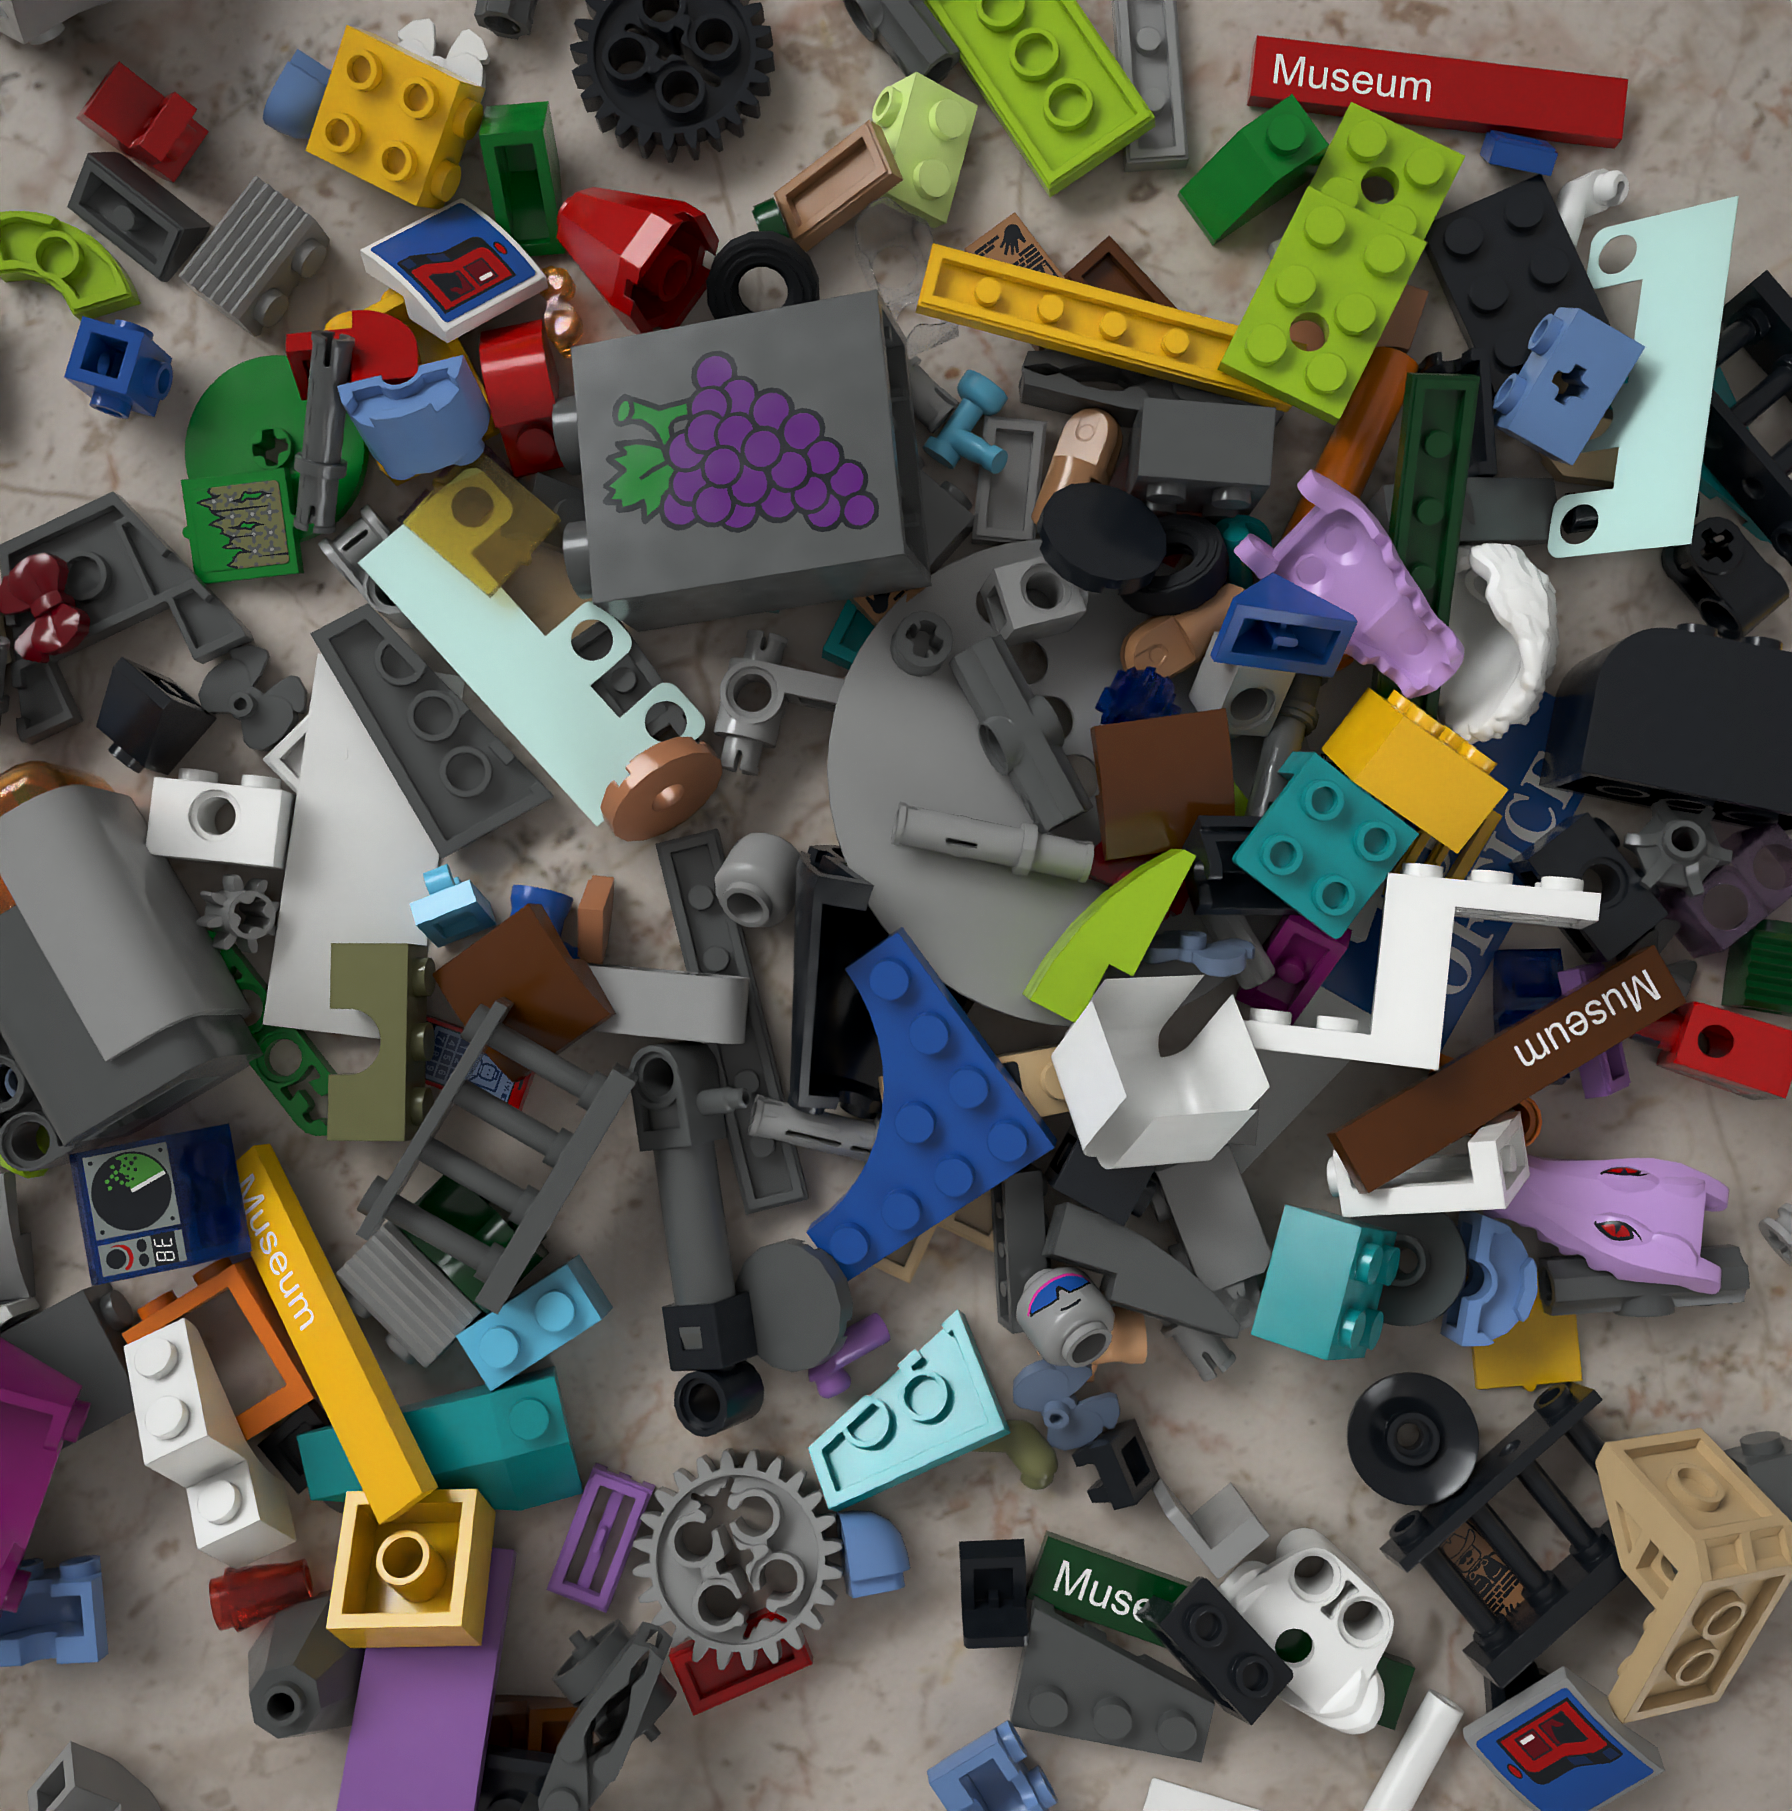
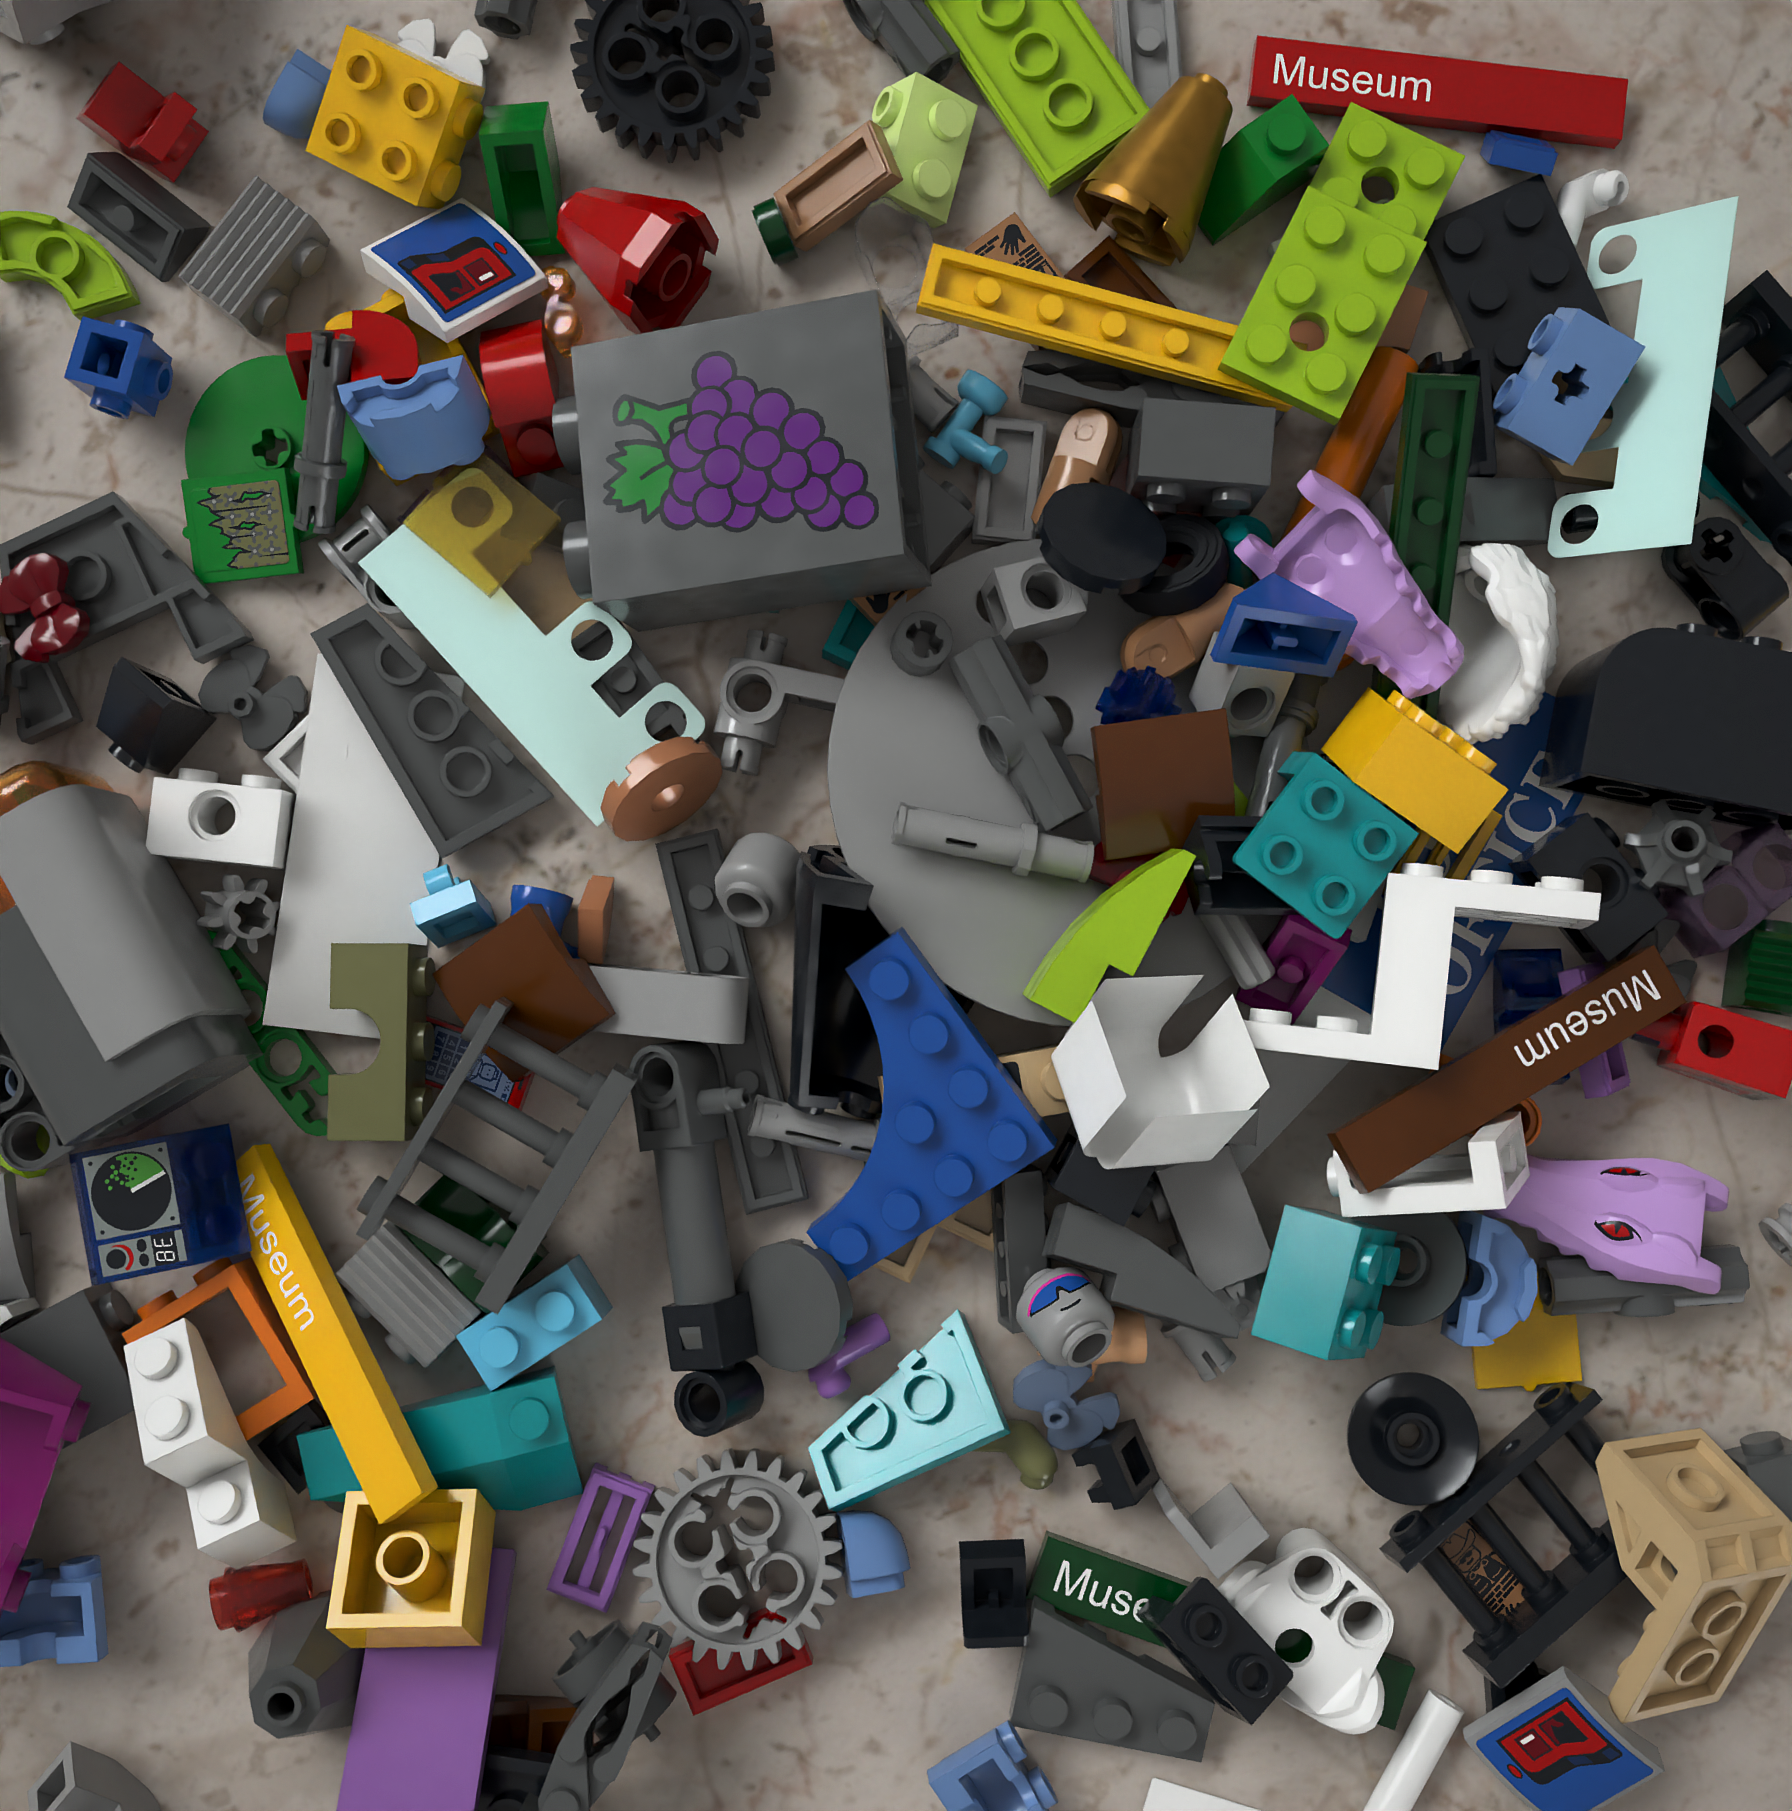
black tyre [706,231,819,320] -> none
sand blue piece [1142,930,1255,977] -> none
none -> pearl gold cone [1073,73,1233,266]

